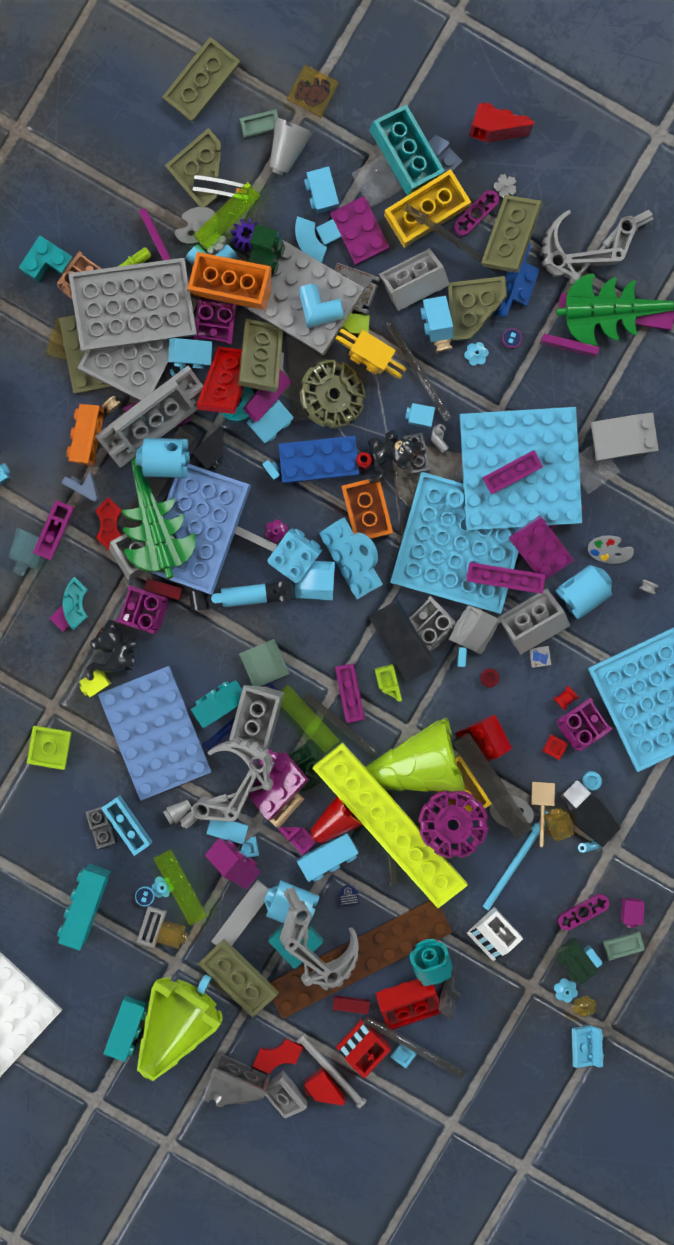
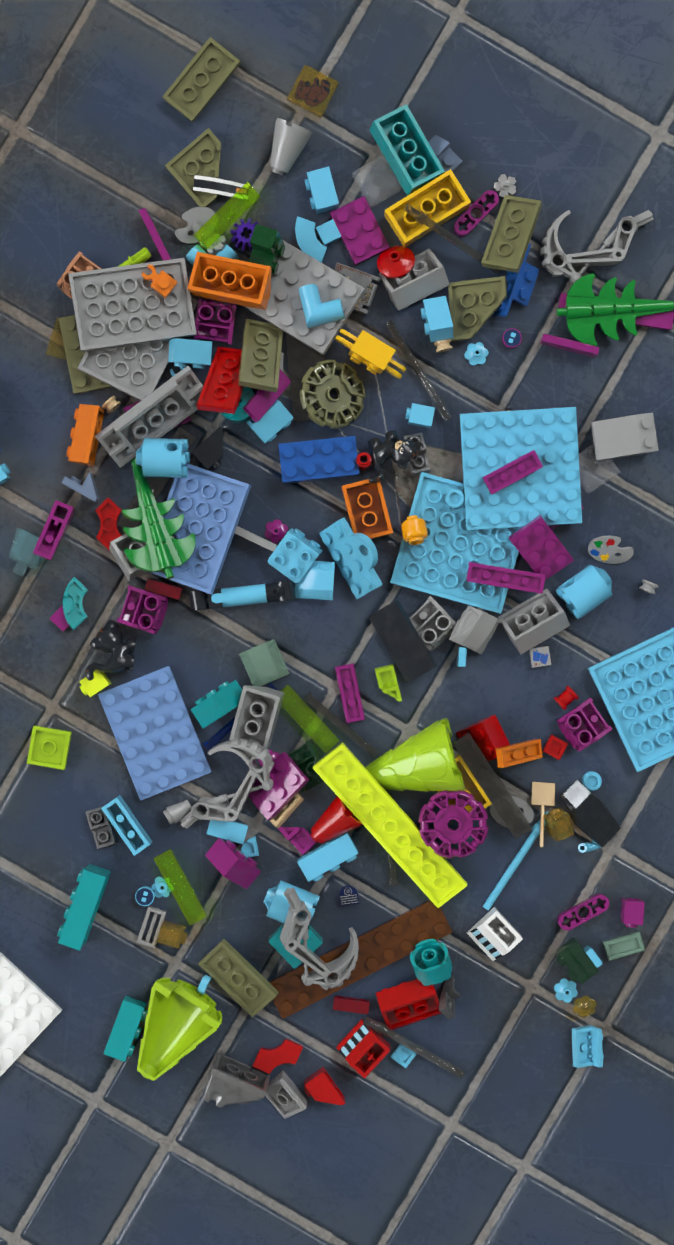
teal brick [19,235,74,283] -> none
light grey tile [211,879,269,946] -> none
sand green tile [239,109,279,139] -> none
medium azure plate [262,460,281,481] -> none
light grey bar [296,1033,367,1109] -> none
lime slope [341,314,369,335] -> none
light grey arm [431,424,449,454] -> none
red slope [469,103,535,143] -> none
dark red plate [480,668,499,688] -> none
none -> orange plate [141,264,178,298]
none -> red dish [377,246,415,278]
none -> light orange head [401,515,428,545]
none -> orange plate [496,739,543,768]

